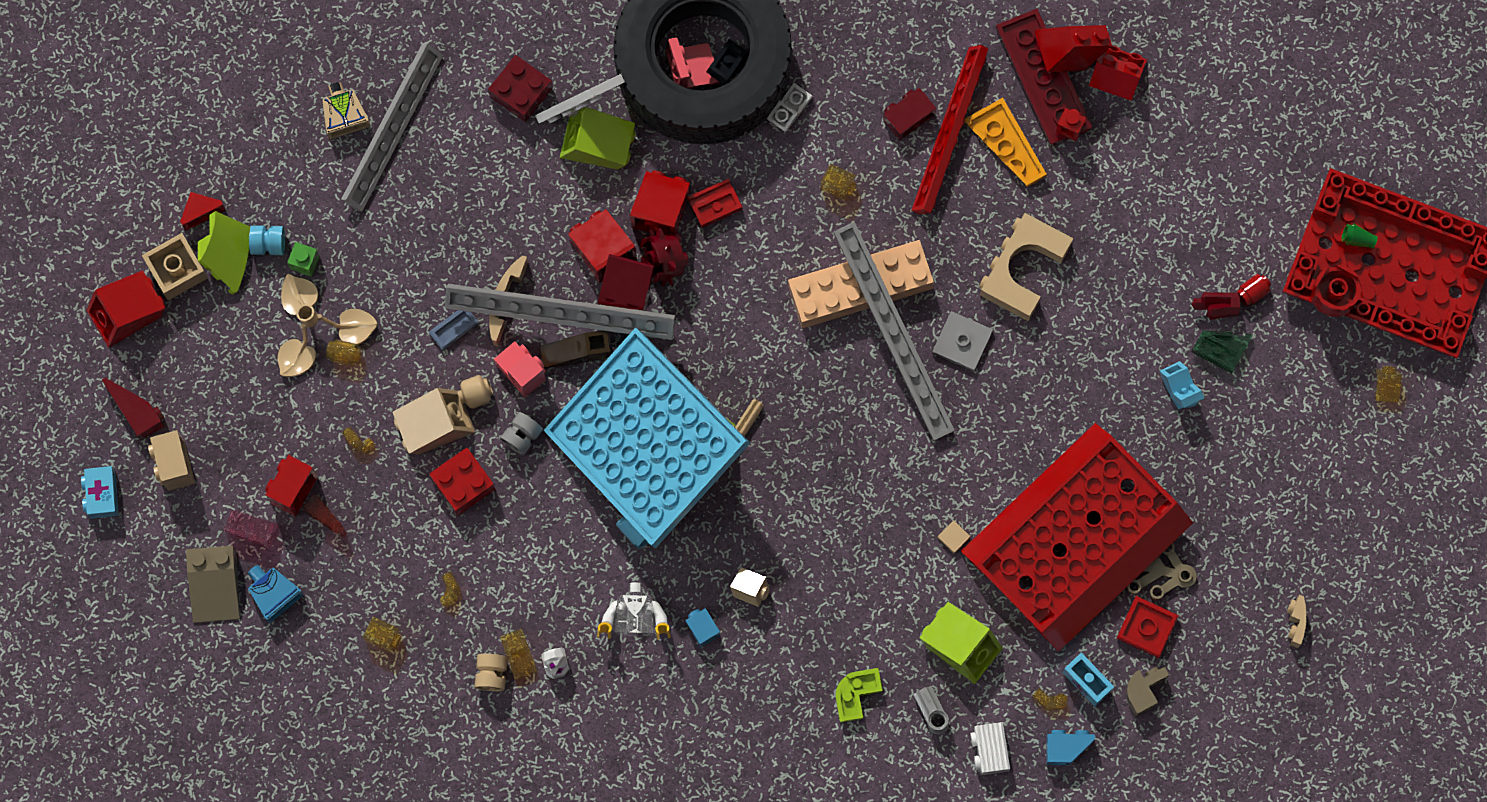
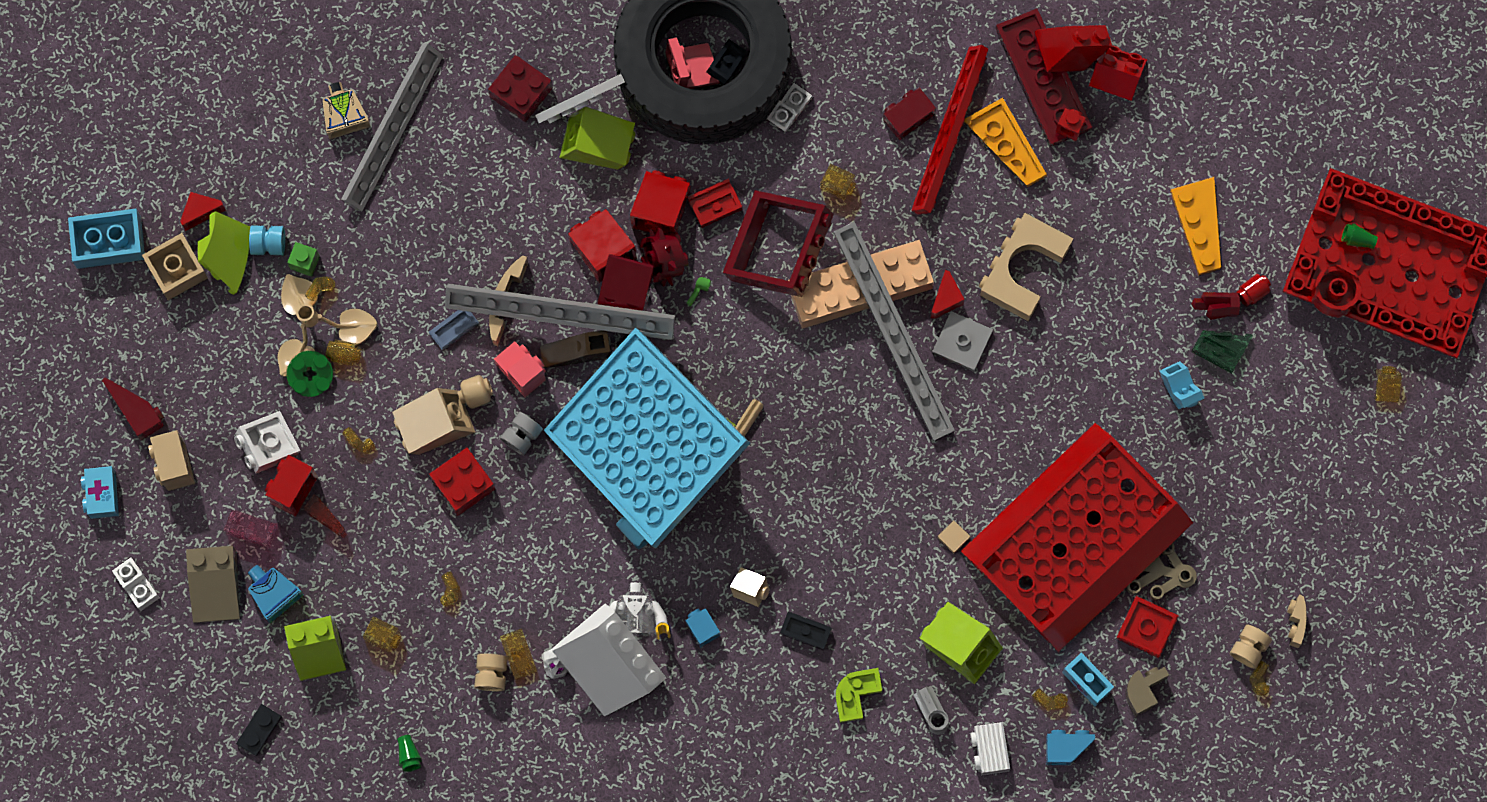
red slope [86,270,165,348] -> none
none -> medium azure brick [68,209,145,269]
none -> white slope [112,558,160,611]
none -> white plate [234,411,300,473]
none -> black plate [236,704,282,757]
none -> lime slope [284,616,346,681]
none -> green plate [286,351,333,397]
none -> clear yellow arm [305,276,335,301]
none -> green cone [397,735,422,772]
none -> white slope [551,604,666,716]
none -> bright green hand [686,277,711,306]
none -> dark red window [723,190,834,297]
none -> black plate [780,611,832,651]
none -> red slope [931,270,965,319]
none -> light orange wing [1170,177,1221,276]
none -> tan wheel [1229,625,1272,669]
none -> clear yellow arm [1249,660,1270,696]

